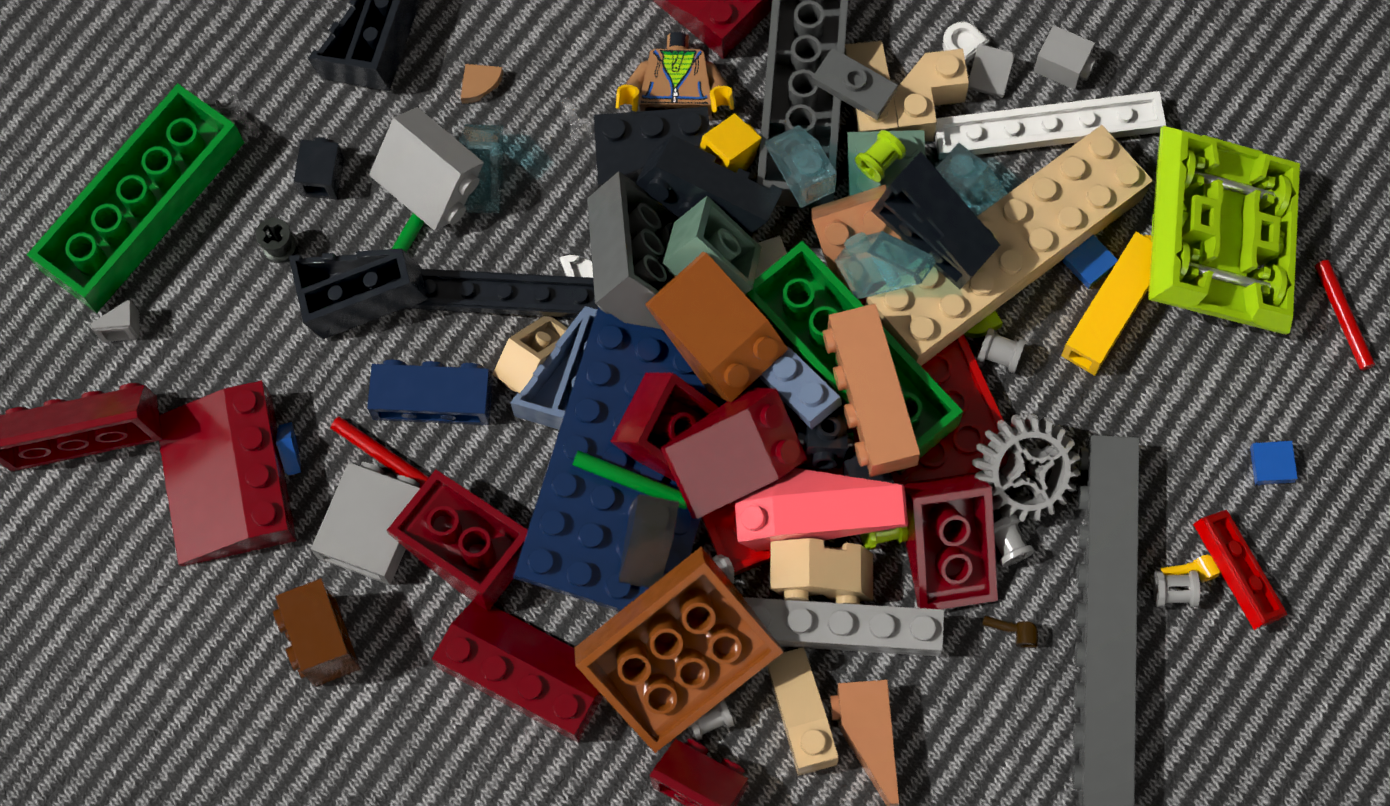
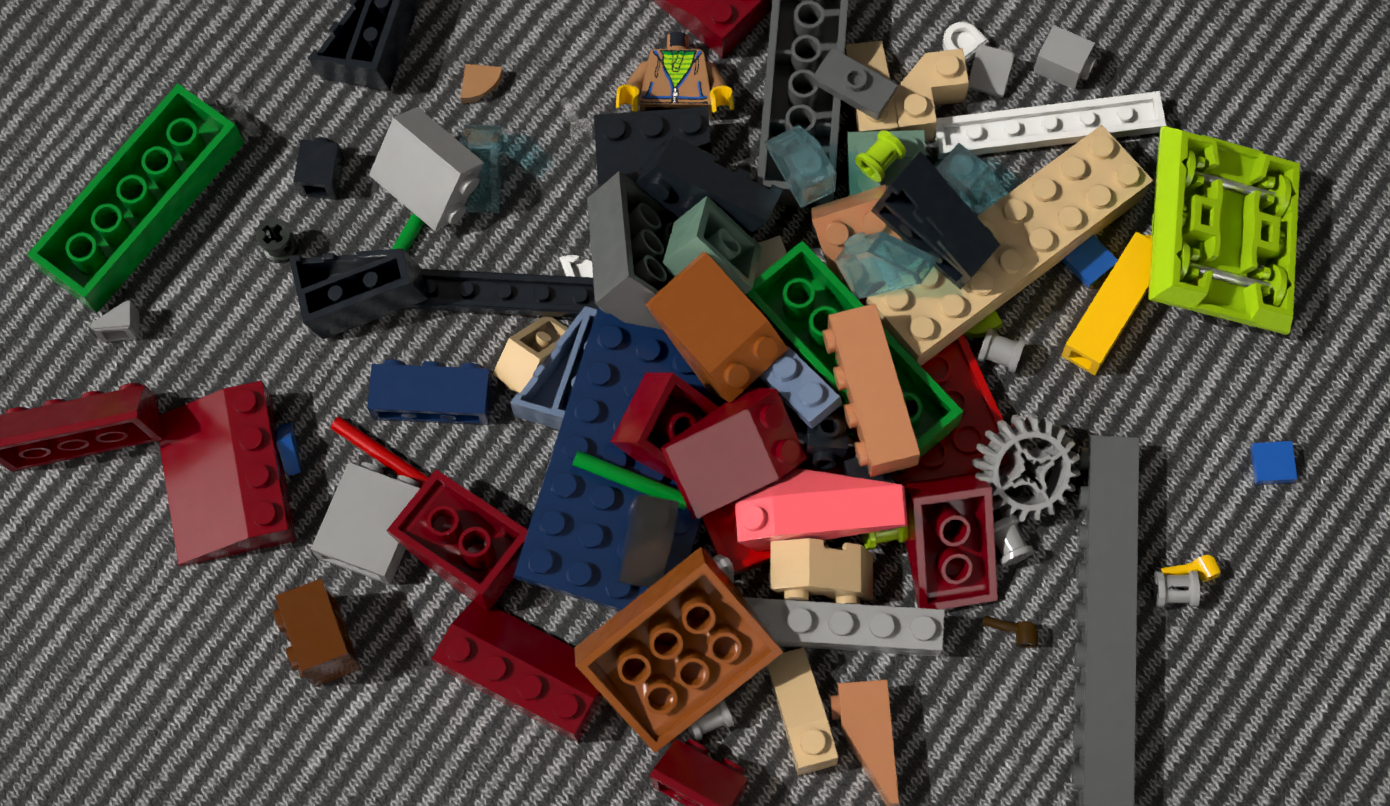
yellow slope [699,113,762,172] -> none
red tile [1193,509,1288,630] -> none
red bar [1314,260,1375,371] -> none

